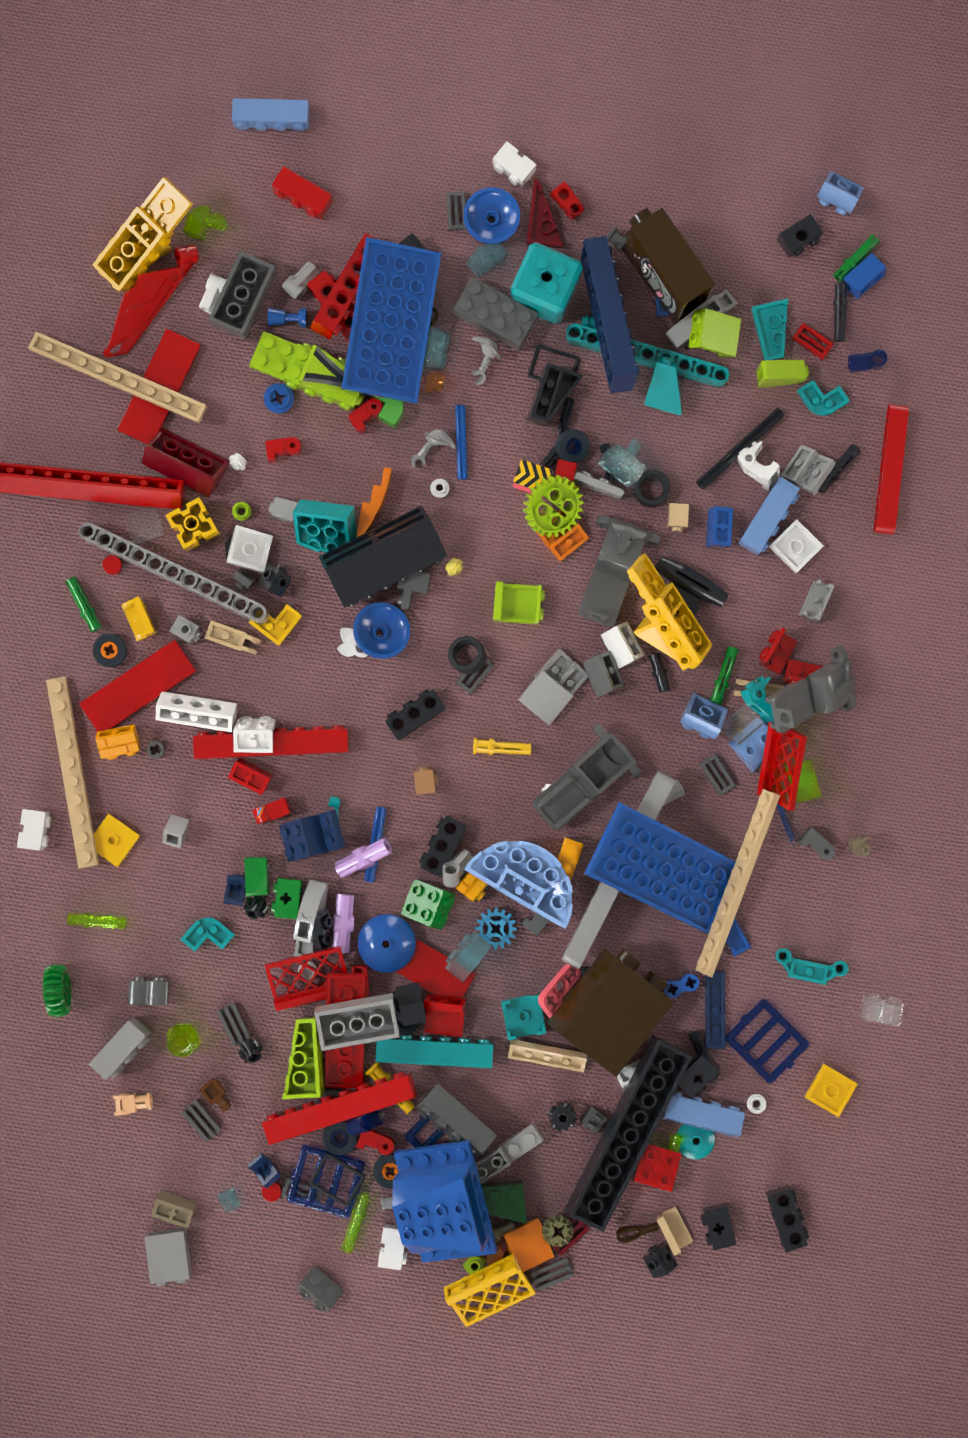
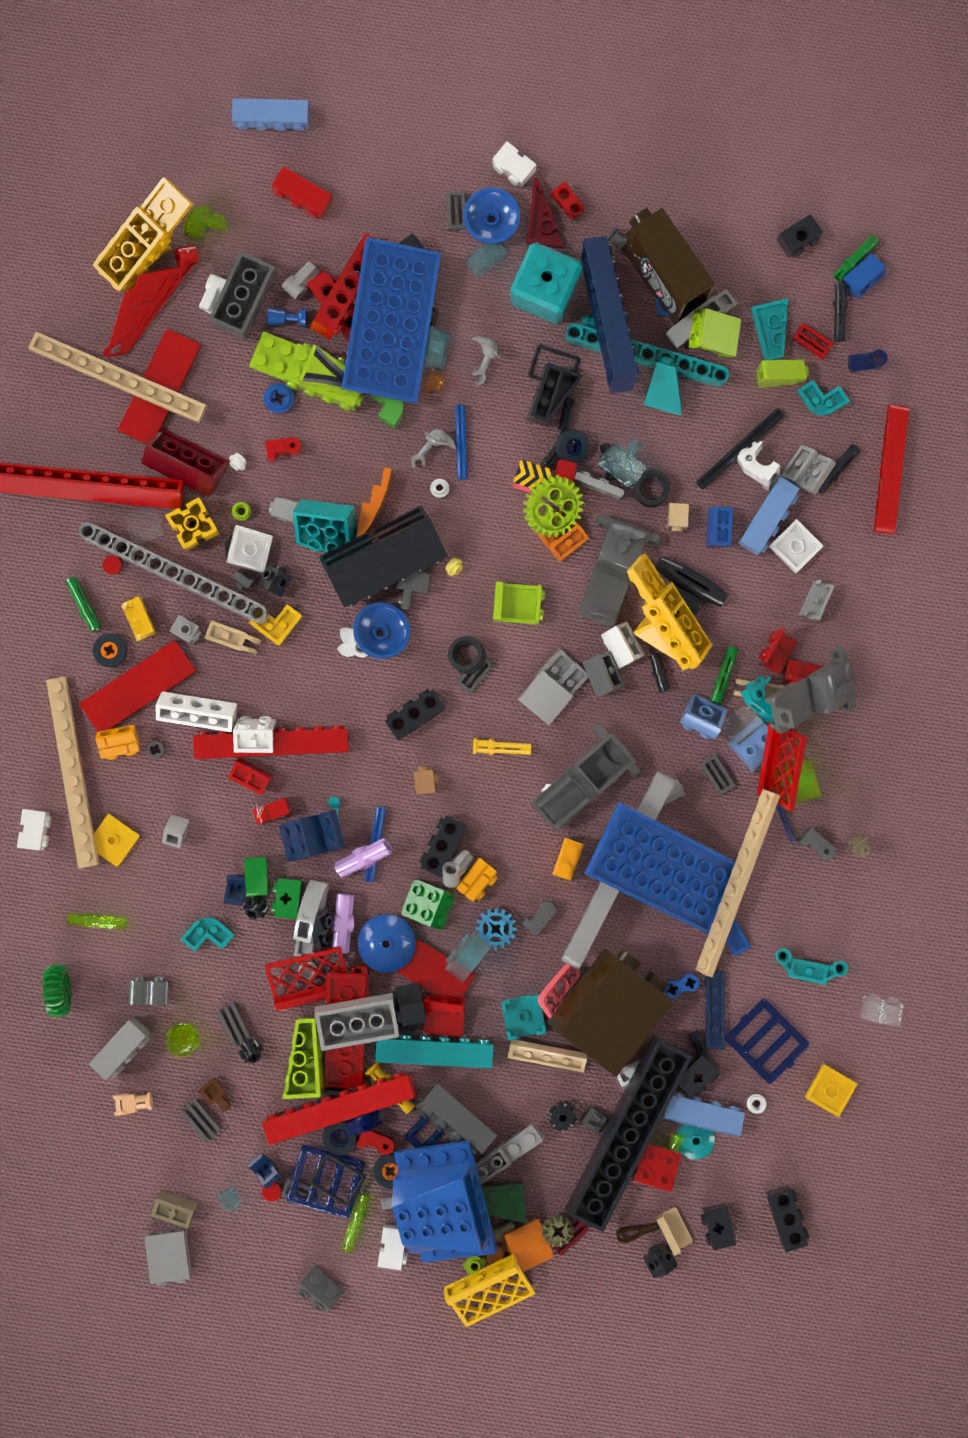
red leg [348,398,382,434] -> none
dark grey brick [453,277,538,352] -> none
light blue brick [464,841,573,929] -> none
dark grey tile [530,1257,574,1291] -> none
medium blue brick [817,170,864,215] -> none

